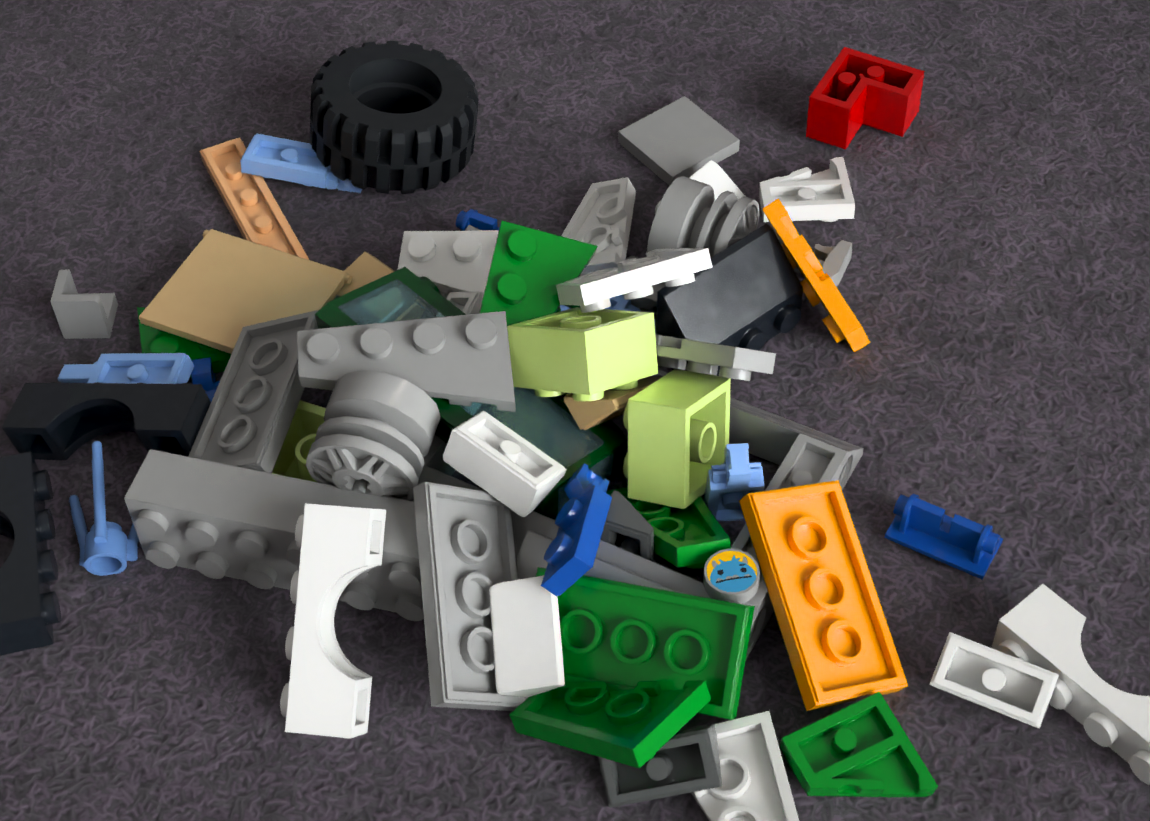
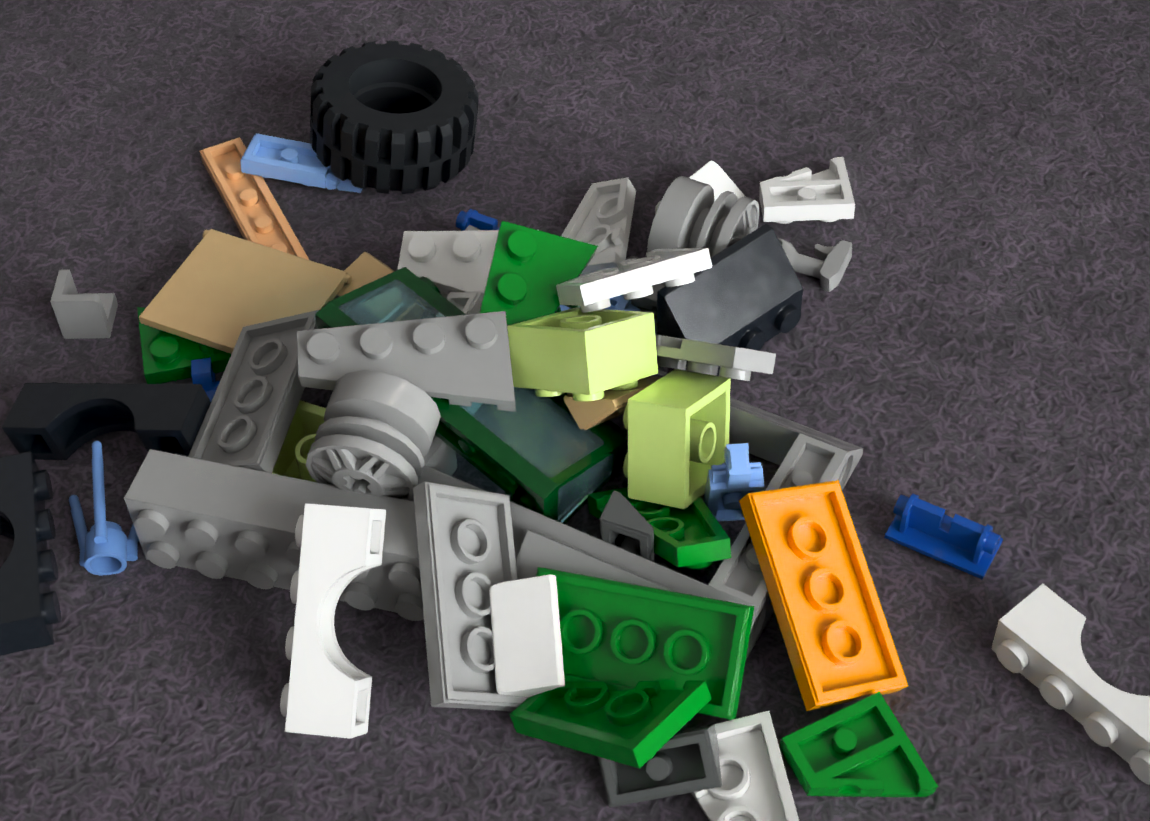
light blue hinge [57,353,194,384] -> none
white slope [443,411,567,517] -> none
blue hinge [541,463,612,597] -> none
light grey tile [618,96,740,186] -> none
tile [703,549,760,604] -> none
light orange wing [762,198,870,352] -> none
red brick [806,47,925,150] -> none
white slope [929,632,1059,729] -> none

